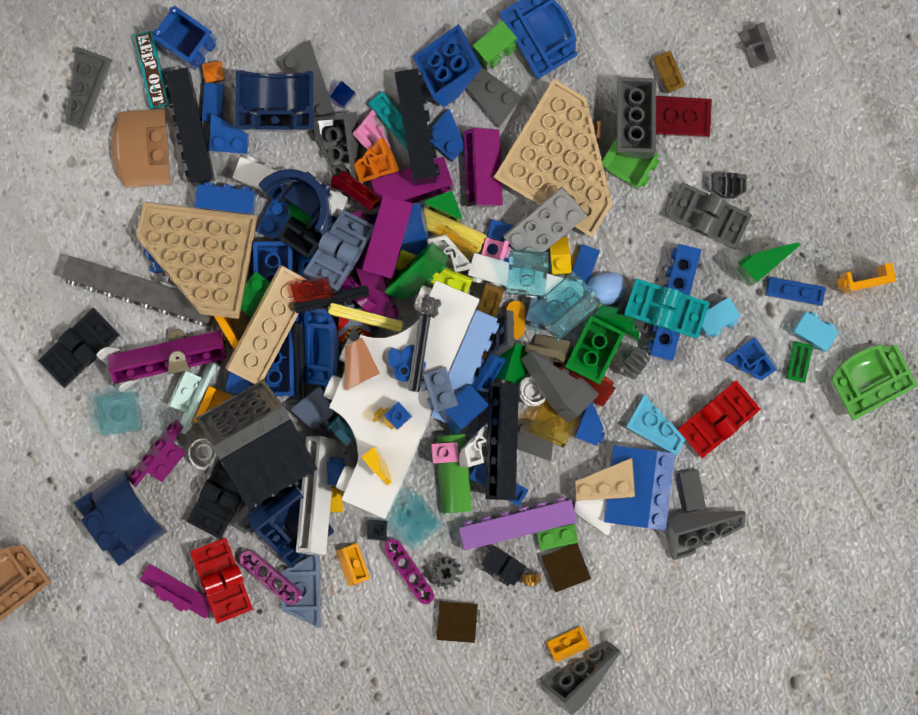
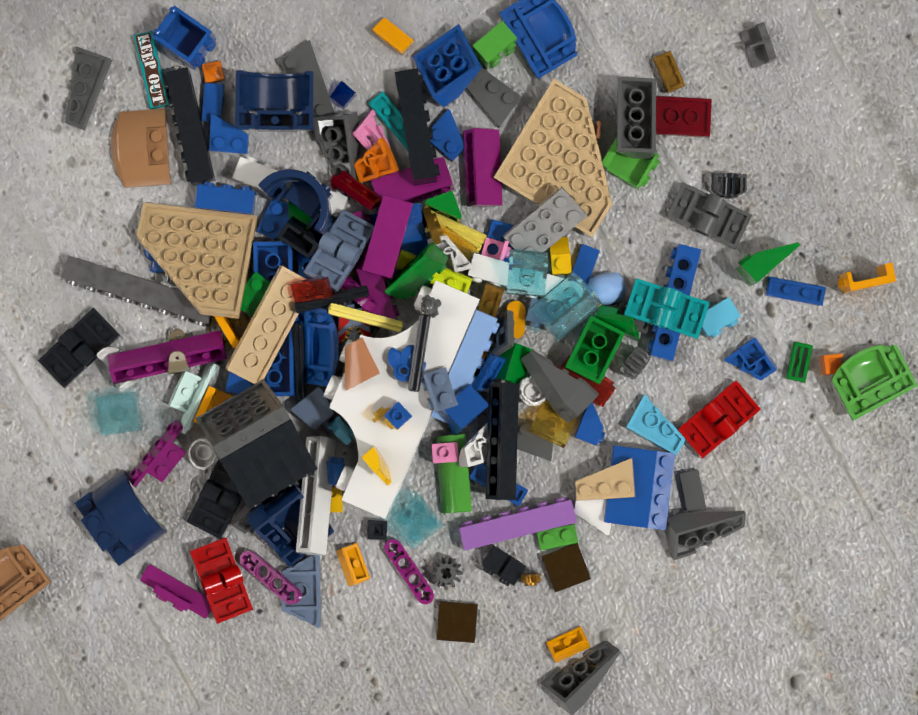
dark tan panel [525,335,572,364] -> none
medium azure brick [791,311,839,352] -> none
none -> light orange slope [372,17,414,55]
none -> pearl gold plate [422,207,443,245]
none -> orange panel [819,353,843,375]

